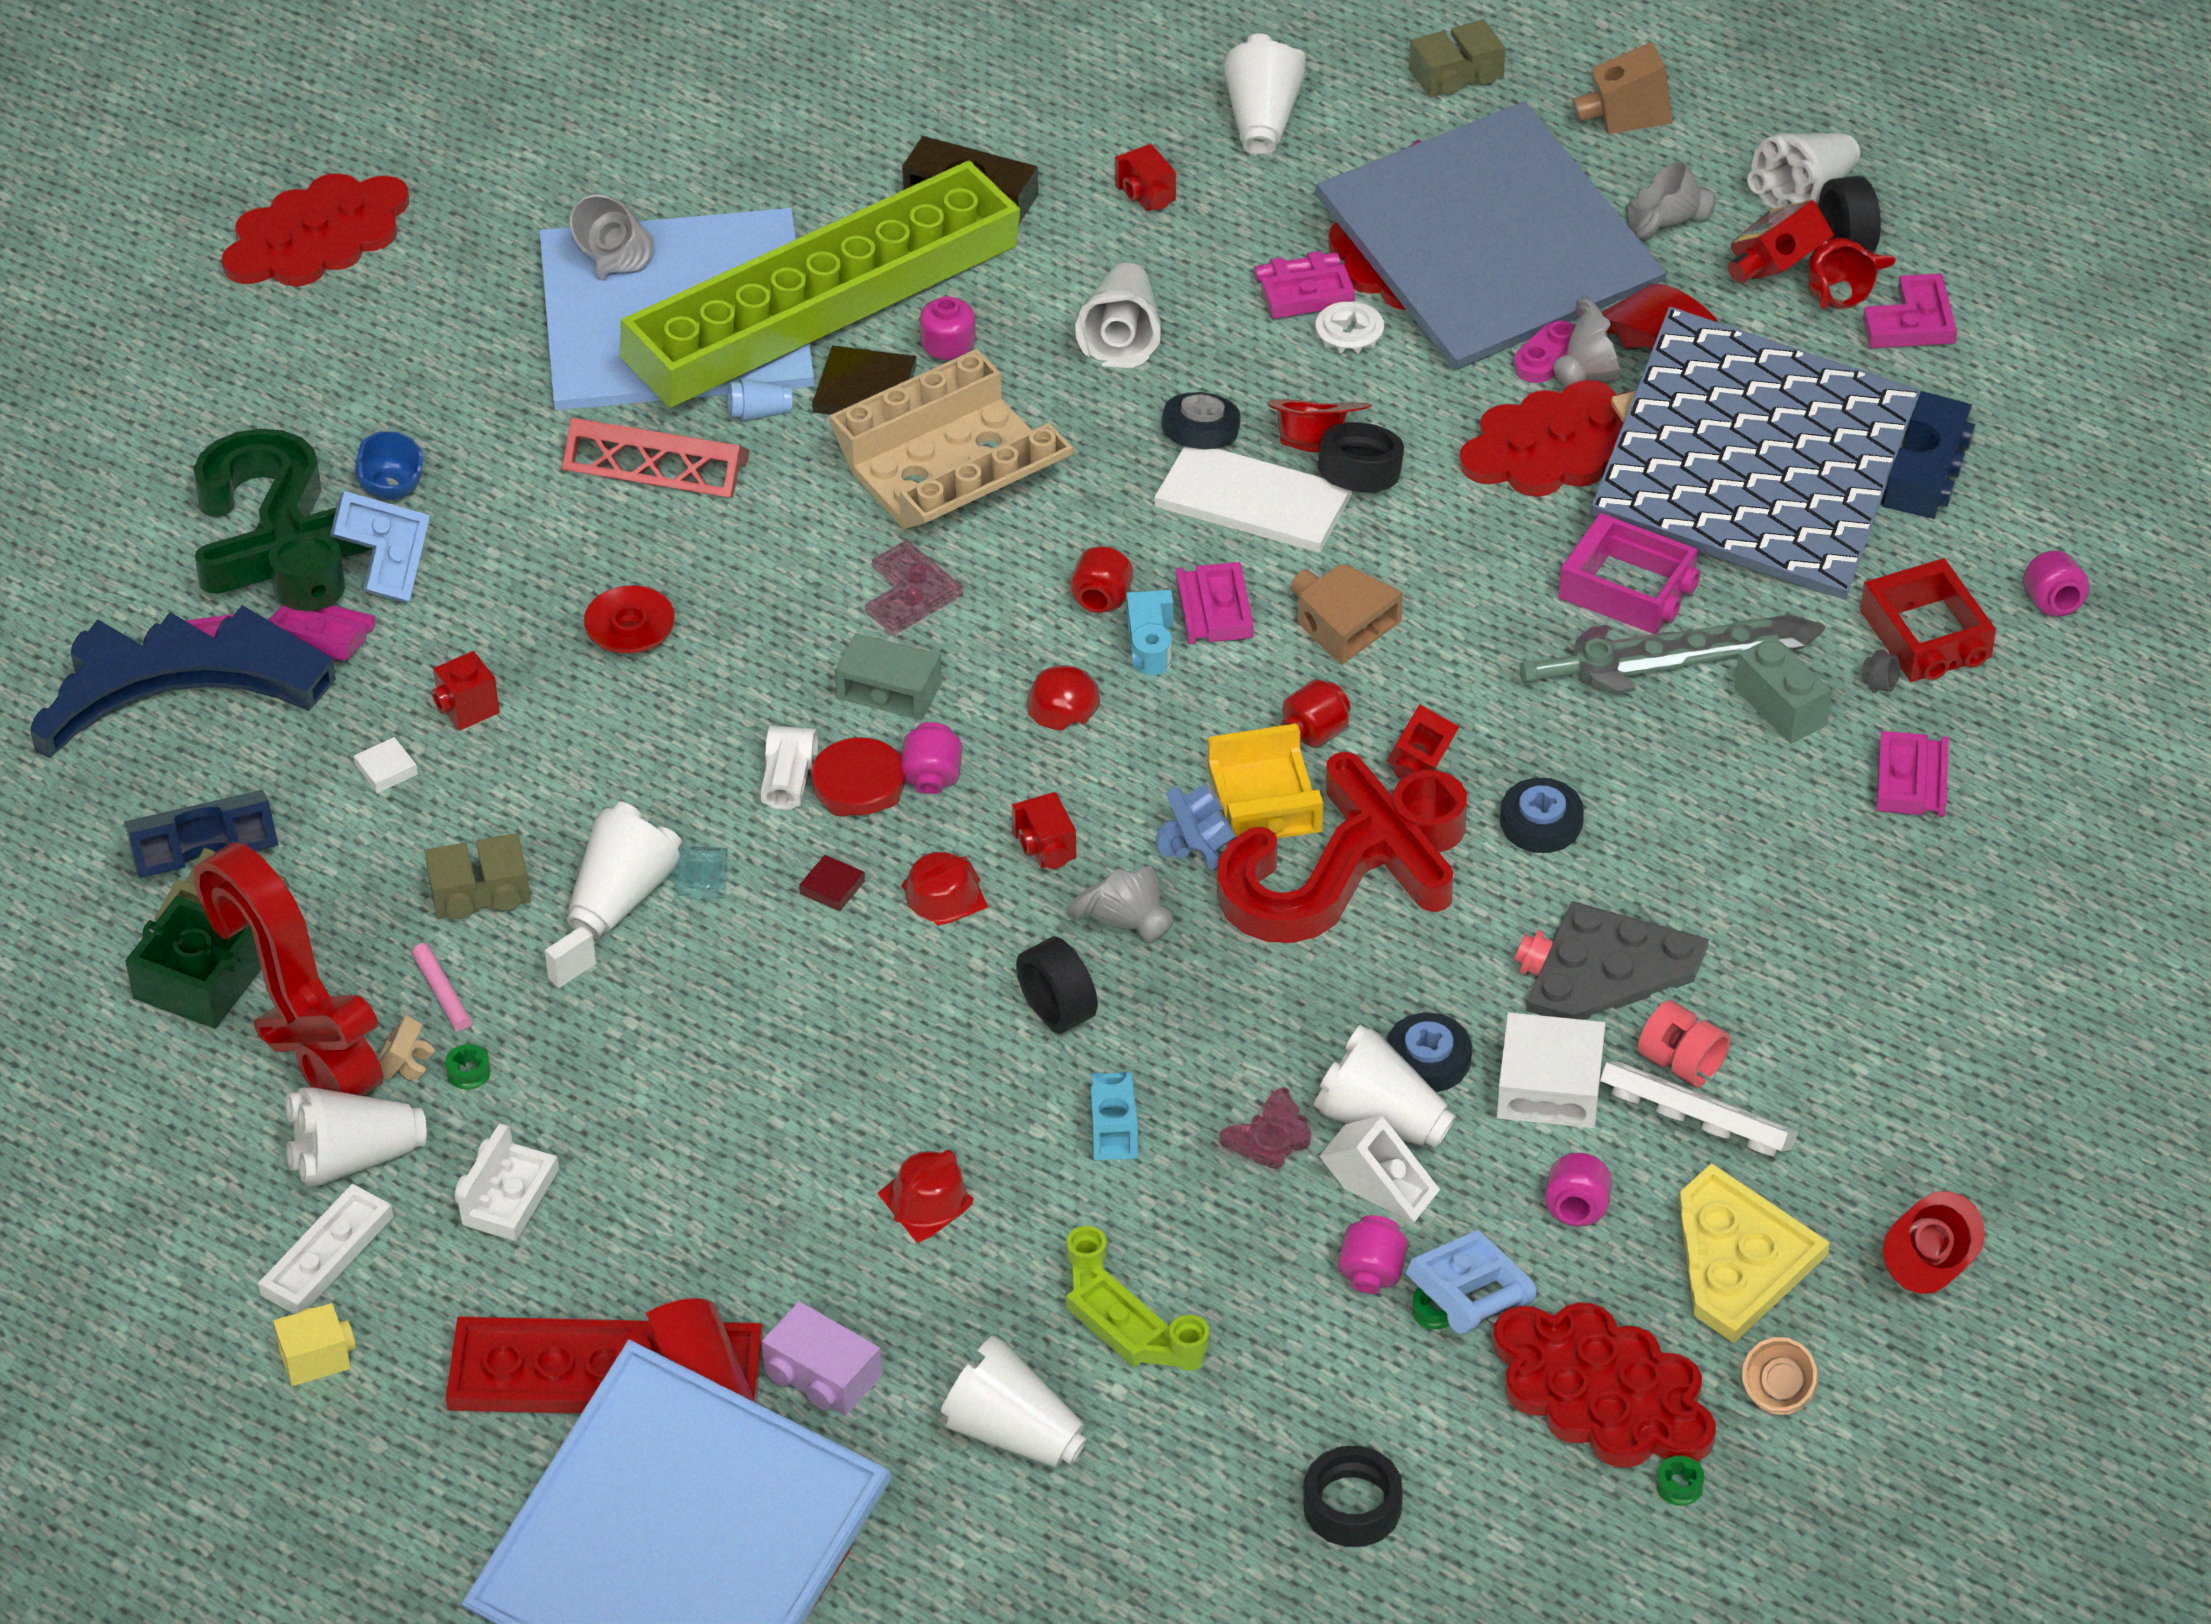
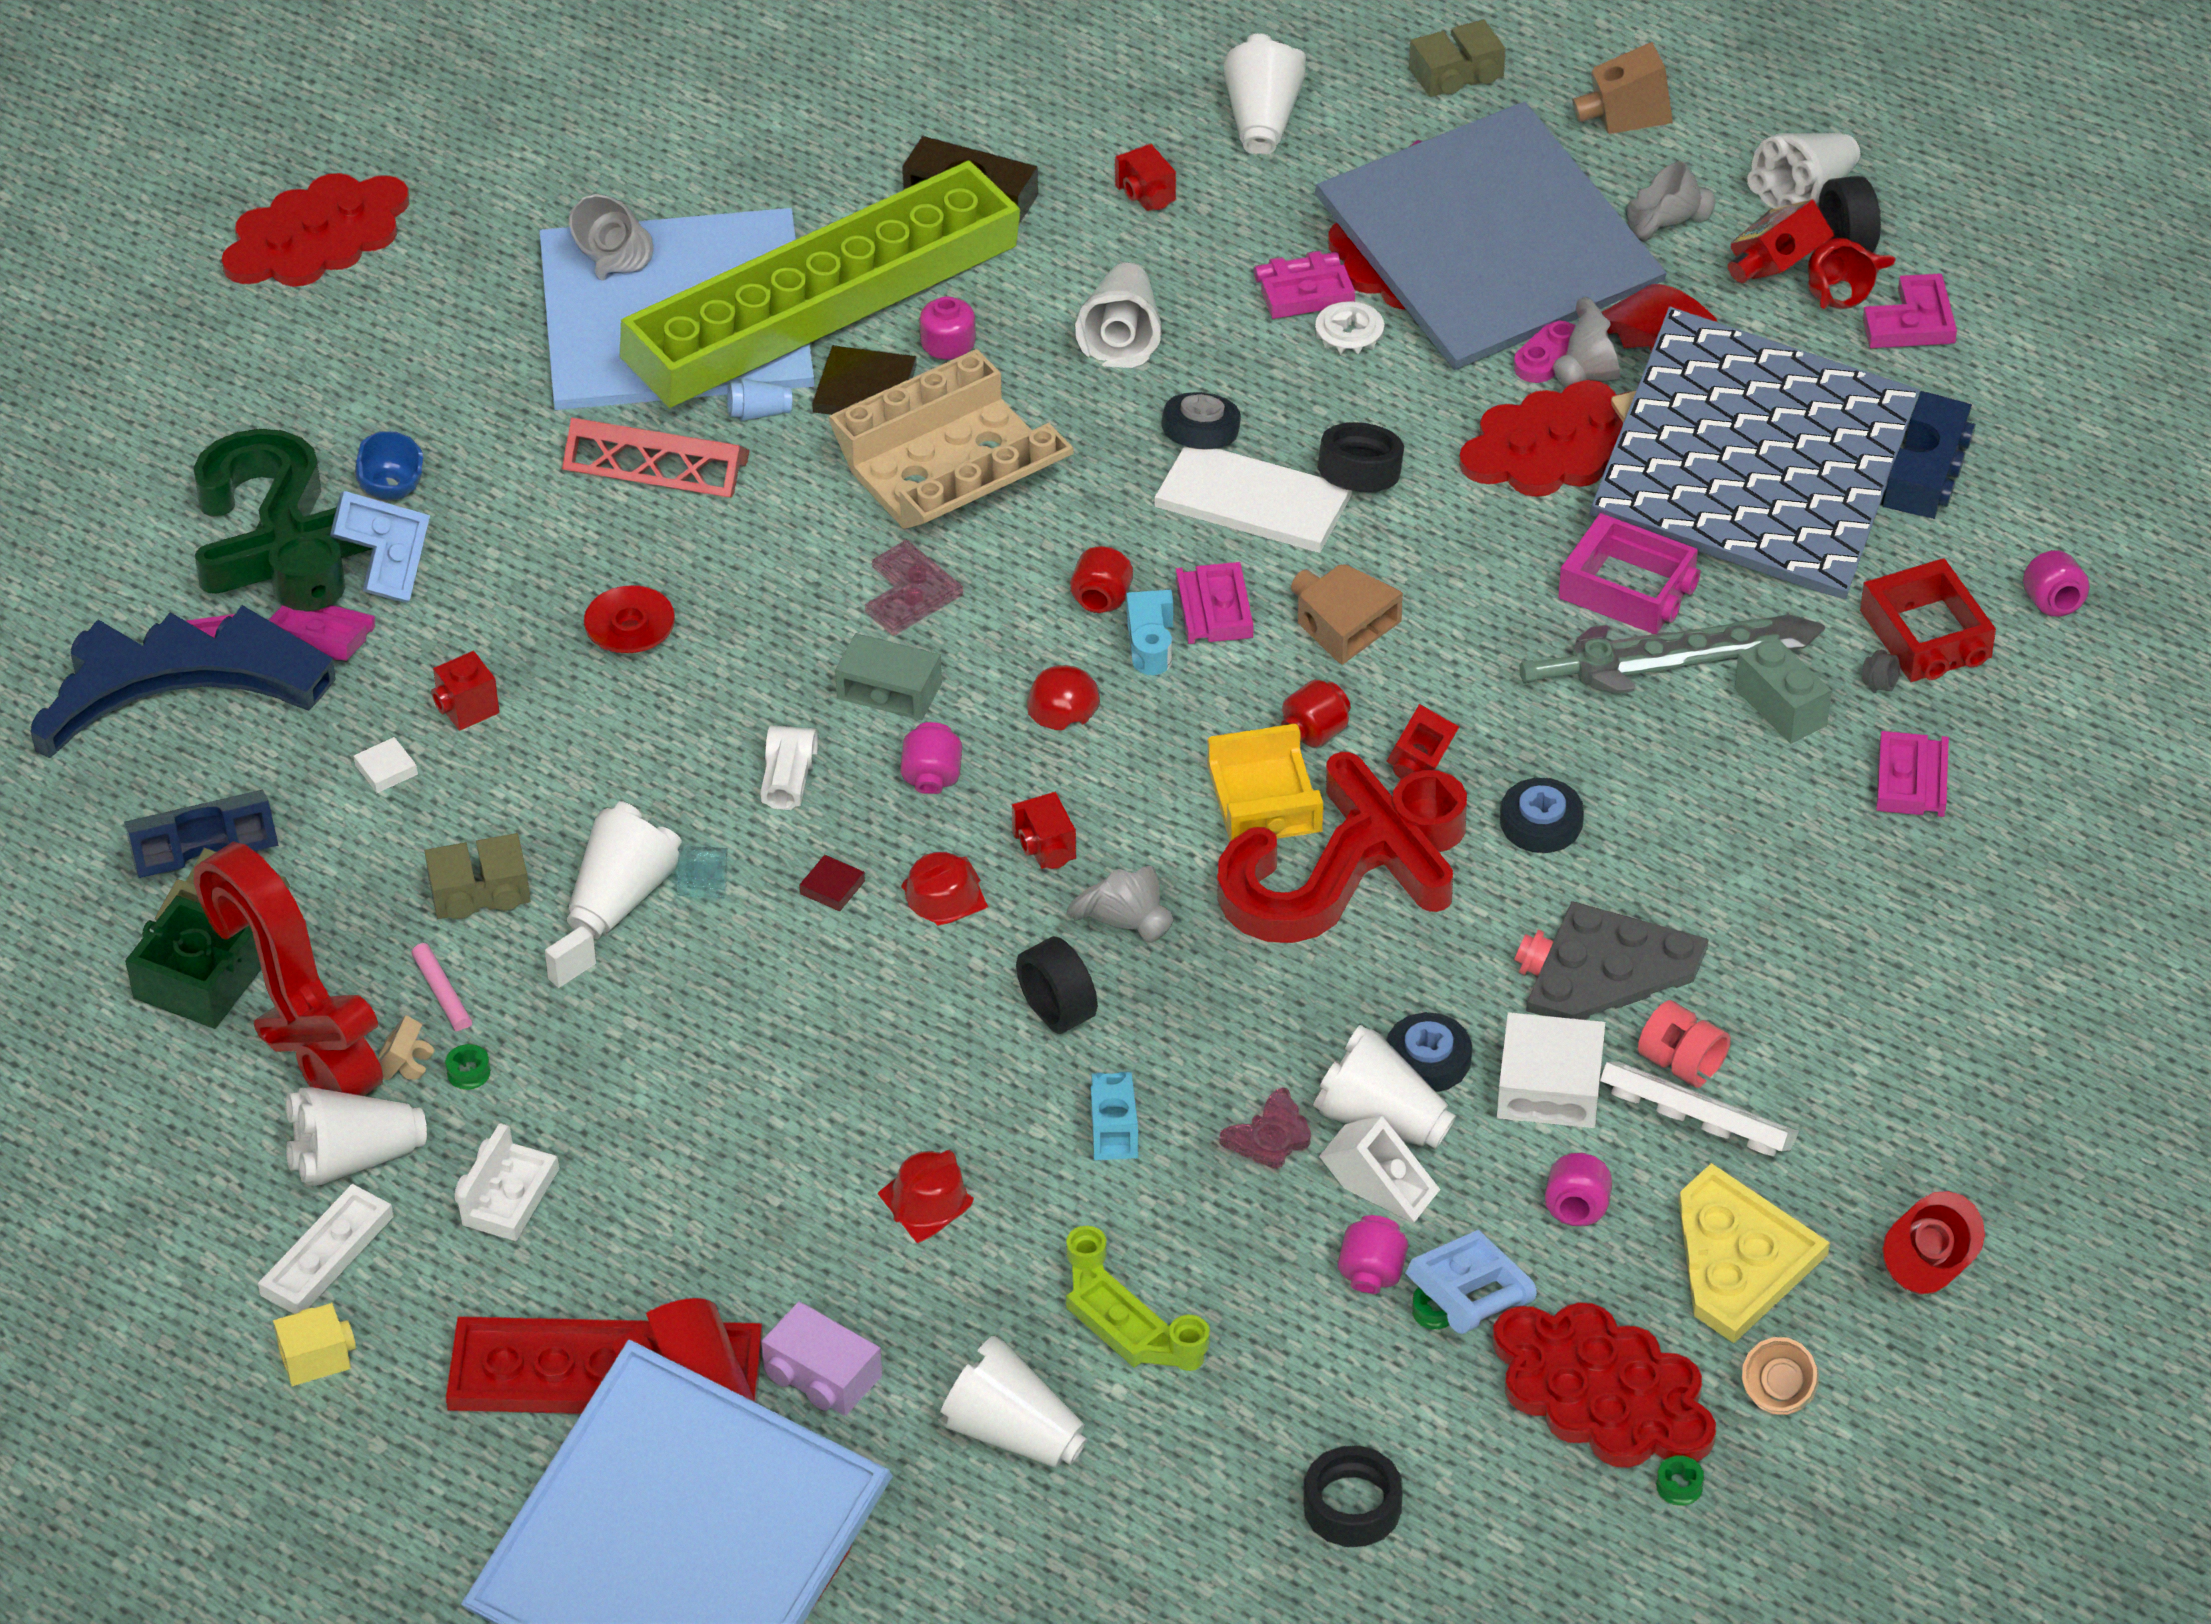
red tile [812,737,905,817] -> none
medium blue hips [1156,783,1236,870] -> none
red piece [1267,399,1372,452] -> none

